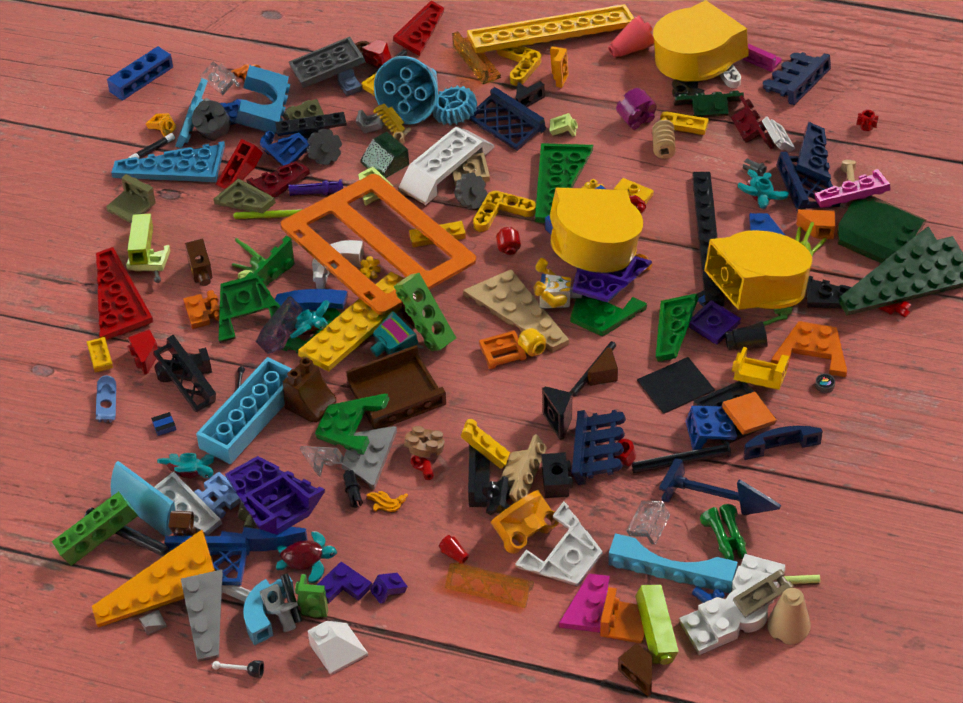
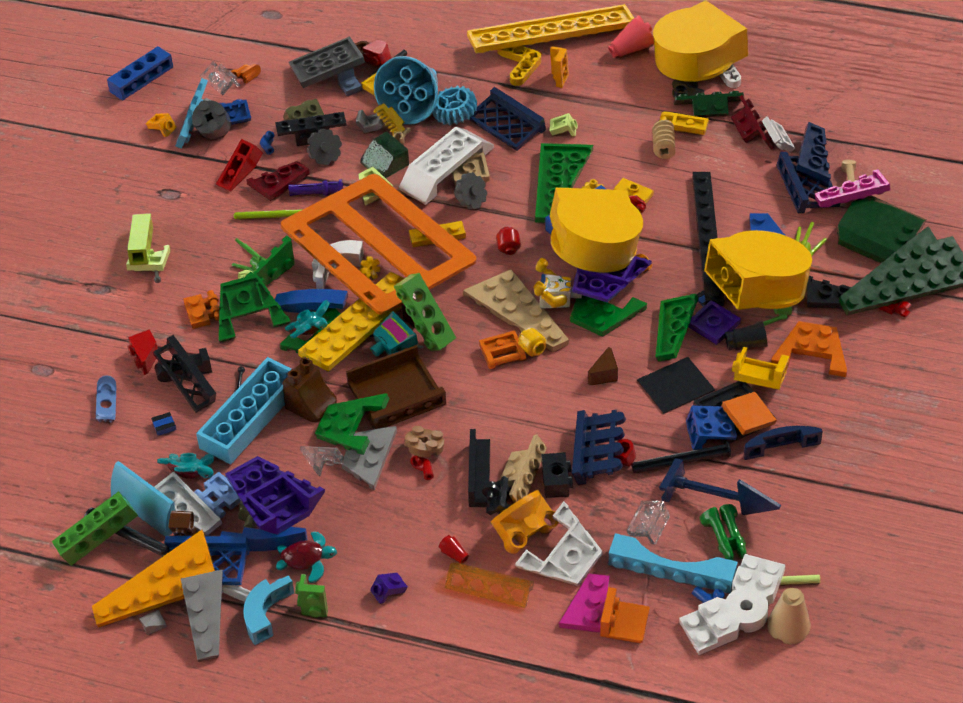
yellow plate [86,337,113,373] -> none
red wing [96,247,153,340] -> none
olive bracket [106,174,156,223] -> none
dark azure wing [111,141,225,182] -> none
black bar [128,133,175,159] -> none
reddish brown torso [185,238,213,286] -> none
hinge [212,660,264,678] -> none
olive wing [213,178,276,213] -> none
dark azure arch [235,65,290,134] -> none
clear purple slope [256,296,303,354] -> none
light grey bracket [260,584,298,632] -> none
blue wing [263,133,310,166] -> none
black piece [280,573,302,623] -> none
white slope [308,621,368,675] -> none
dark purple plate [317,562,372,603] -> none
black axle [343,470,363,508] -> none
light orange piece [366,491,408,512] -> none
red wing [393,1,444,56] -> none
clear yellow fence [452,31,501,84] -> none
yellow plate [461,419,510,469] -> none
yellow beam [473,191,536,232] -> none
black slope [516,81,545,107] -> none
black slope [542,386,572,440] -> none
black bar [570,341,616,396] -> none
magenta brick [616,88,657,130] -> none
reddish brown slope [618,643,652,697] -> none
lime brick [635,584,679,665] -> none
dark tan plate [733,569,794,618] -> none
teal animal [737,169,789,209] -> none
dark pink panel [743,44,782,72] -> none
dark grey pin [743,158,767,176] -> none
dark blue fence [763,52,831,105] -> none
orange slope [796,209,835,239] -> none
tile [815,374,835,393] -> none
red gear [856,110,879,131] -> none

